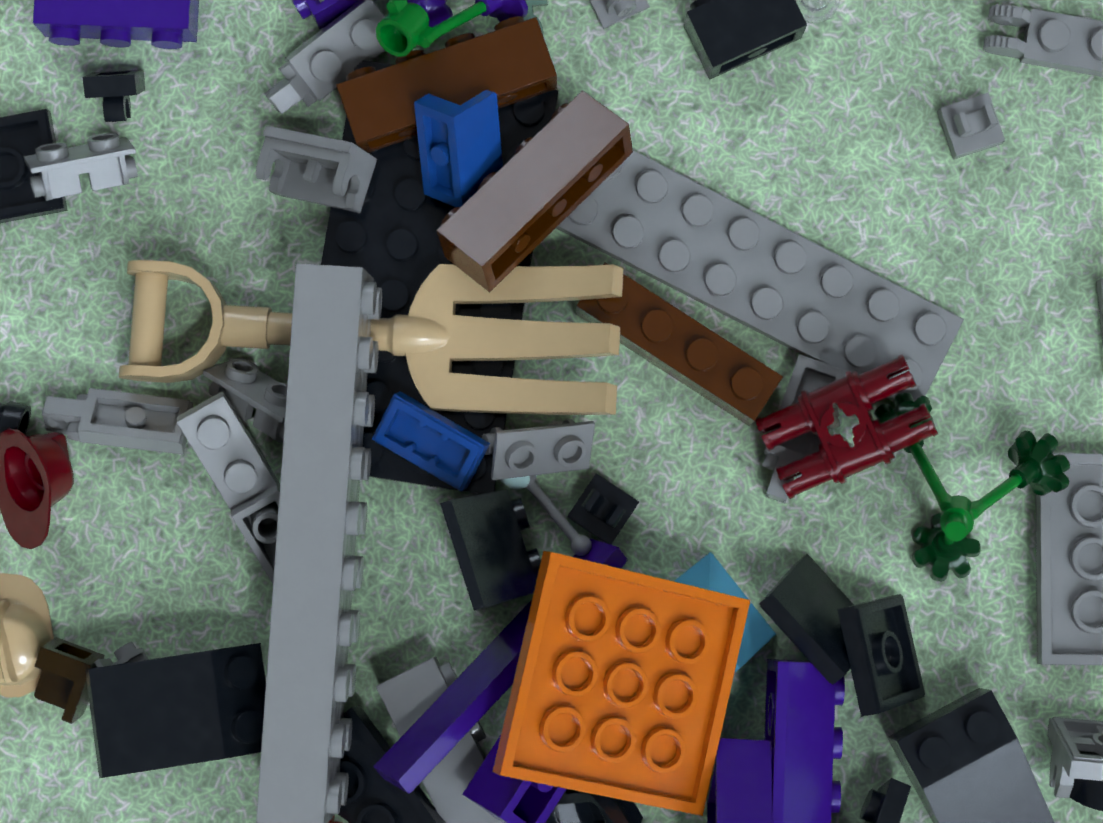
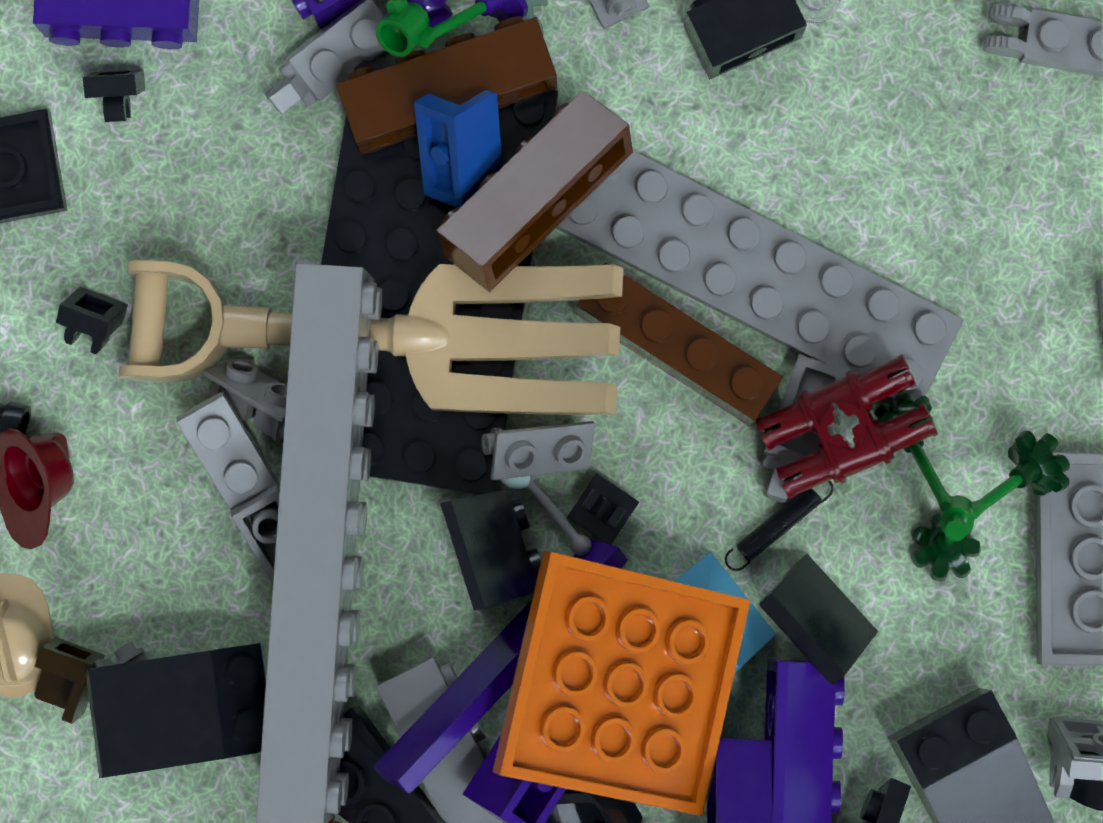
light grey hinge [23,133,138,201] -> none
light grey hinge [42,388,193,455] -> none
light grey hinge [256,126,377,213] -> none
blue plate [372,391,490,492] -> none
black tile [837,594,925,717] -> none
light grey tile [937,92,1005,160] -> none
none -> black tile [56,287,128,354]
none -> black piece [724,481,834,571]

